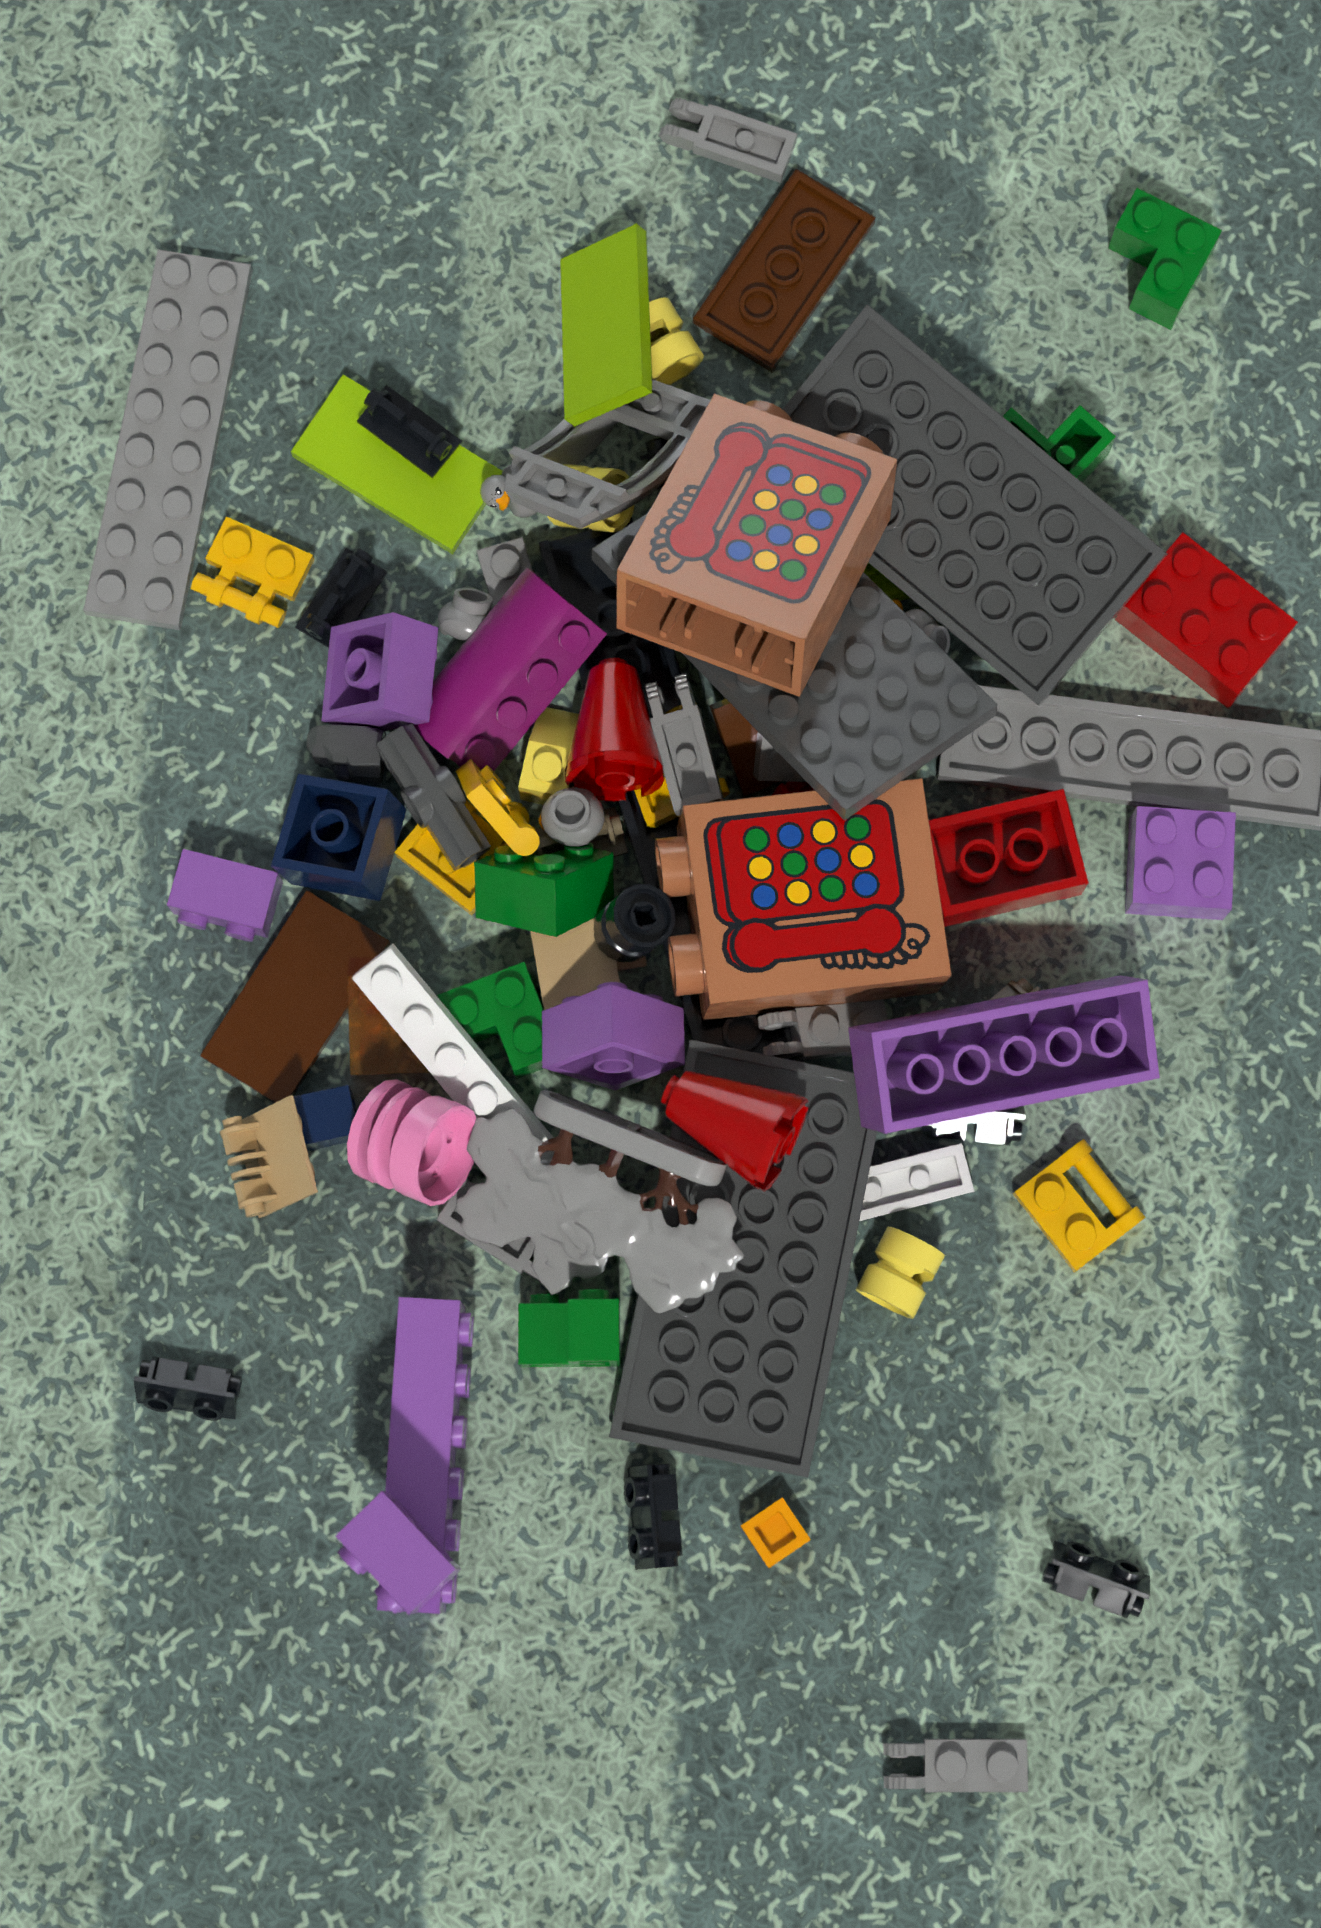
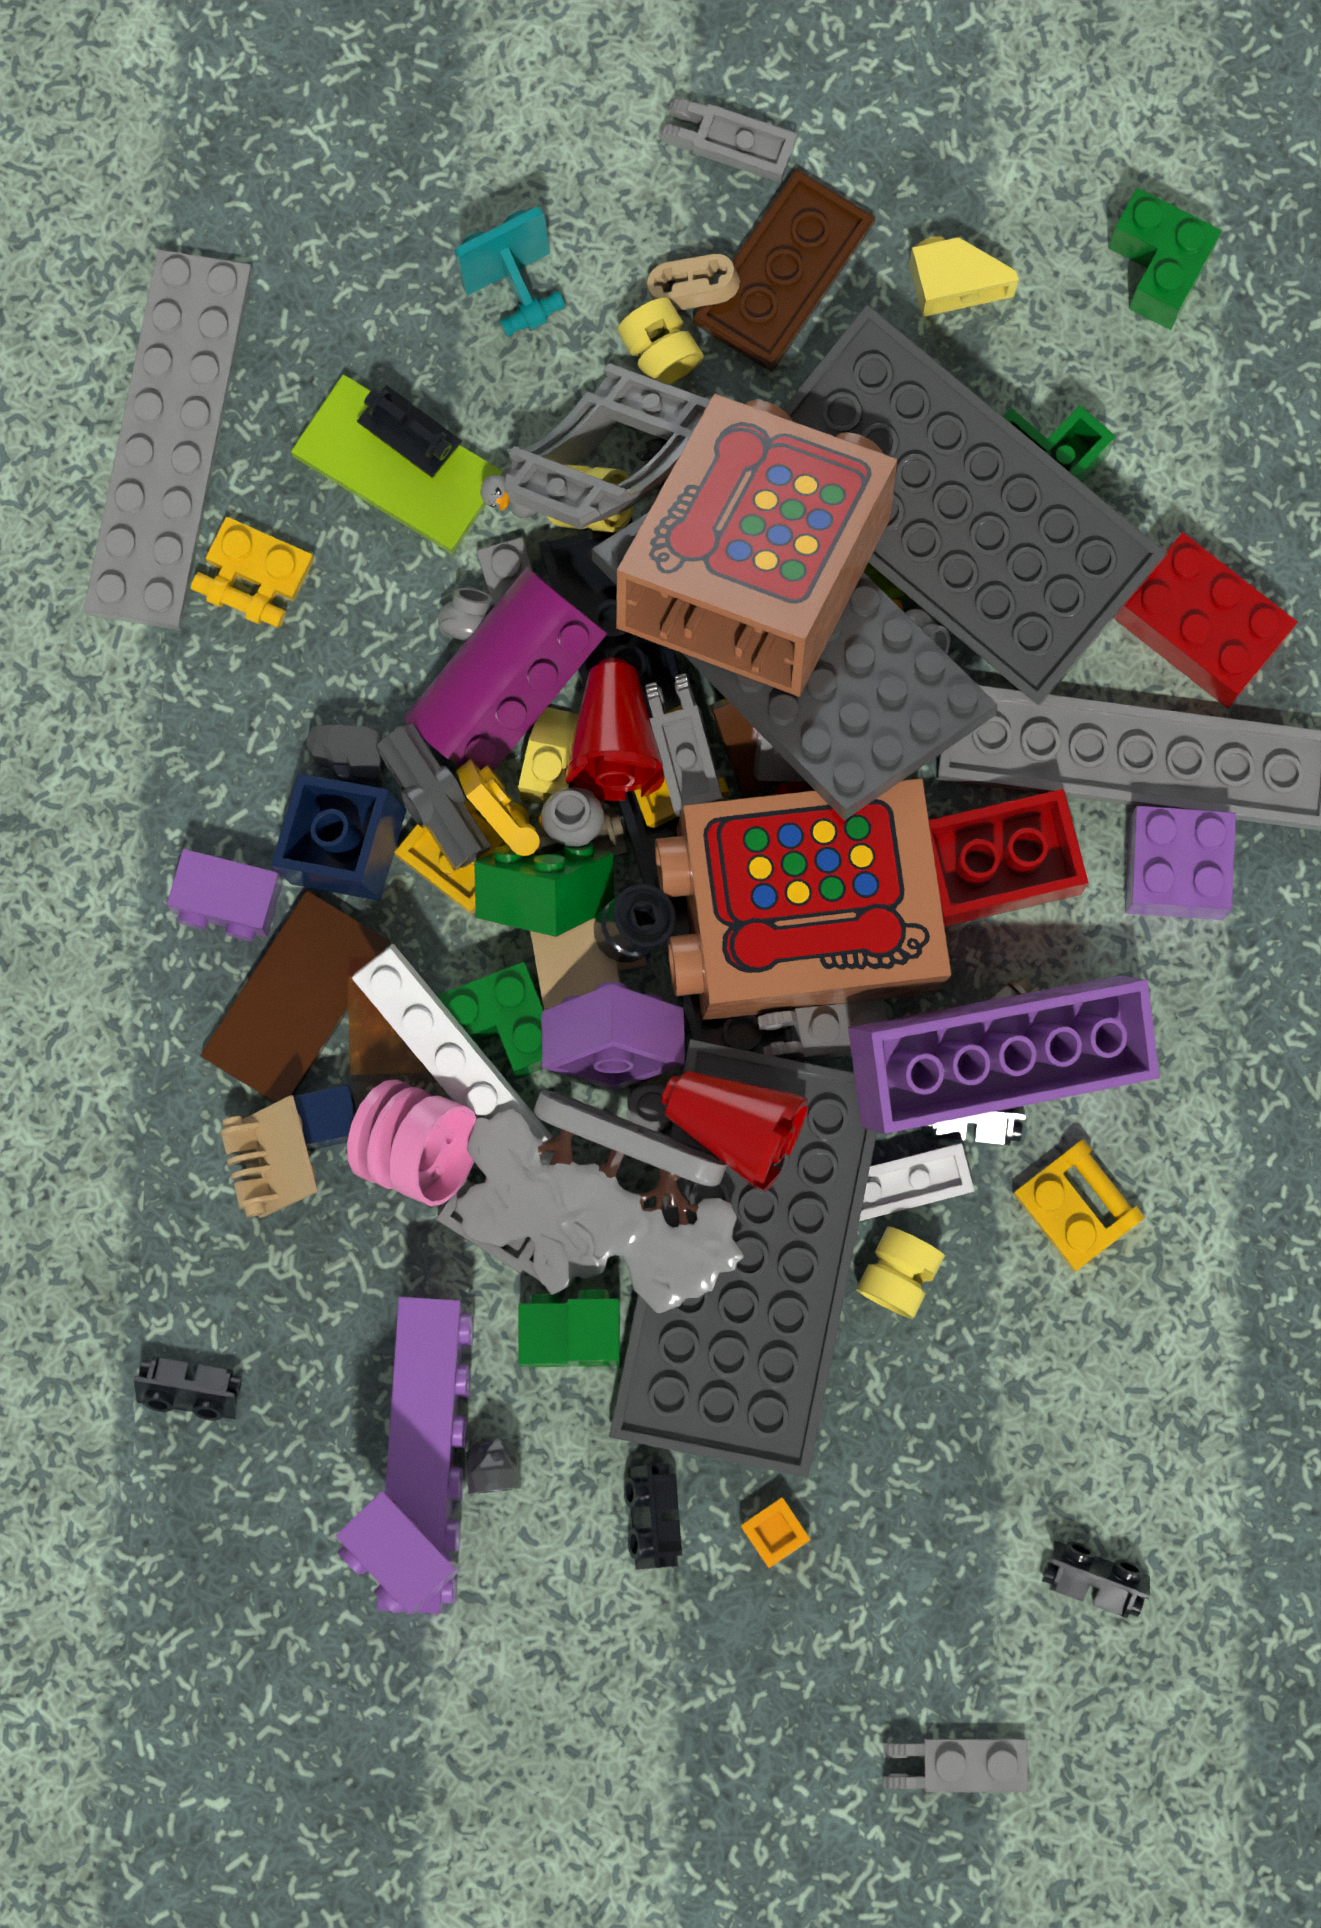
black hinge [295,548,387,648] -> none
medium lavender brick [321,612,438,731] -> none
lime tile [560,223,652,427] -> none
none -> teal plate [454,206,566,337]
none -> dark grey rock [466,1439,521,1494]
none -> light grey tile [627,1083,673,1133]
none -> tan beam [647,254,740,311]
none -> light yellow slope [909,236,1019,317]

